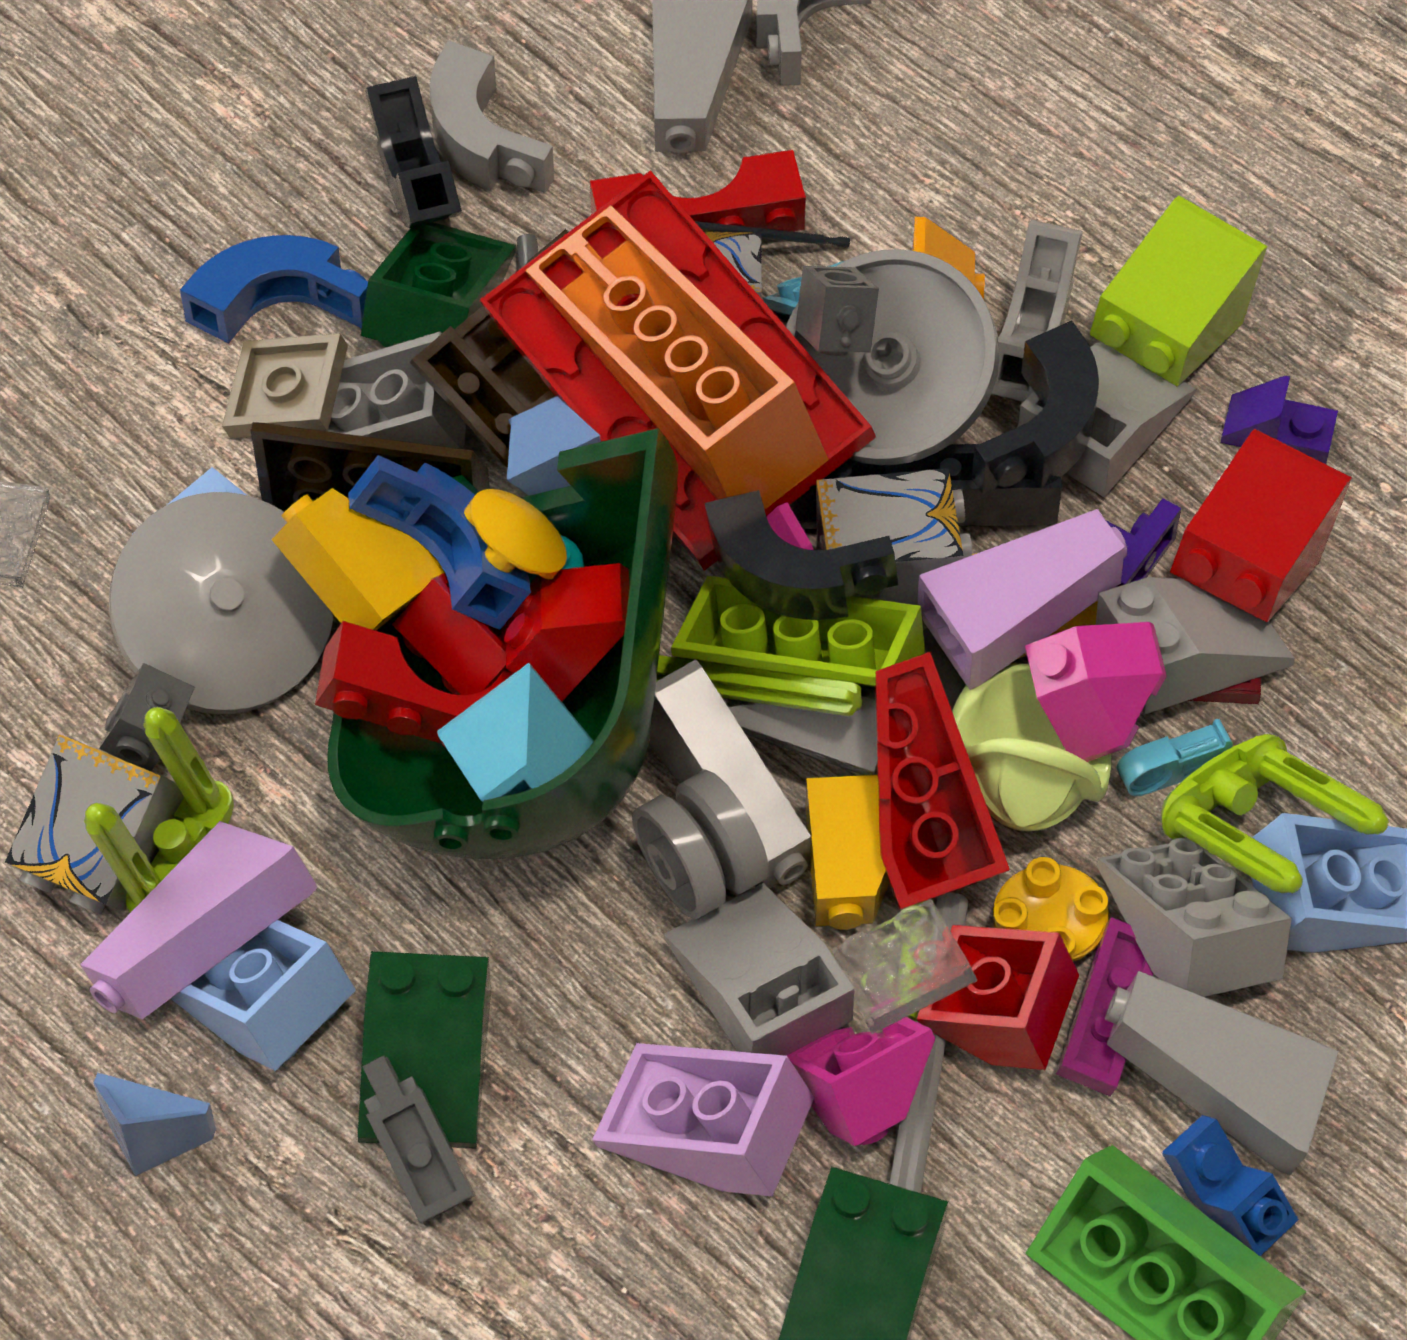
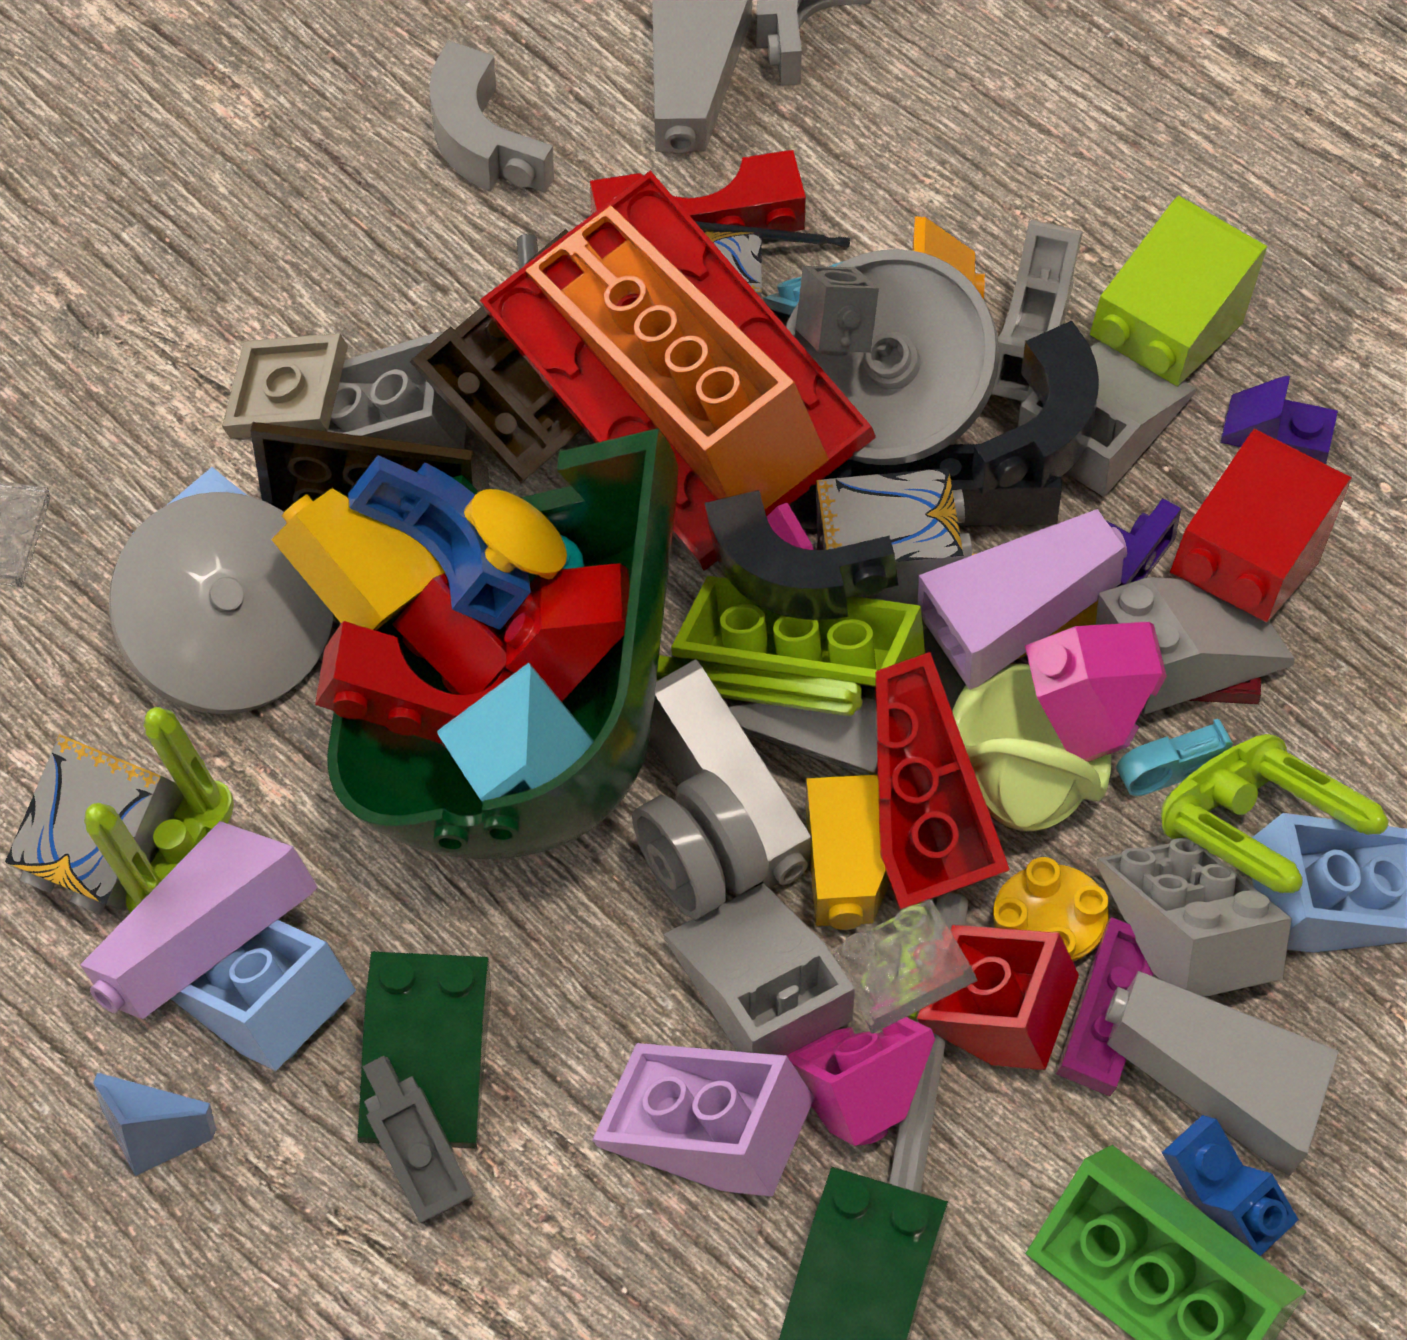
dark grey head [99,663,195,771] -> none
blue arch [180,235,368,343] -> none
dark green slope [360,222,516,348] -> none
black arch [365,76,462,228] -> none
medium blue slope [507,396,601,495] -> none

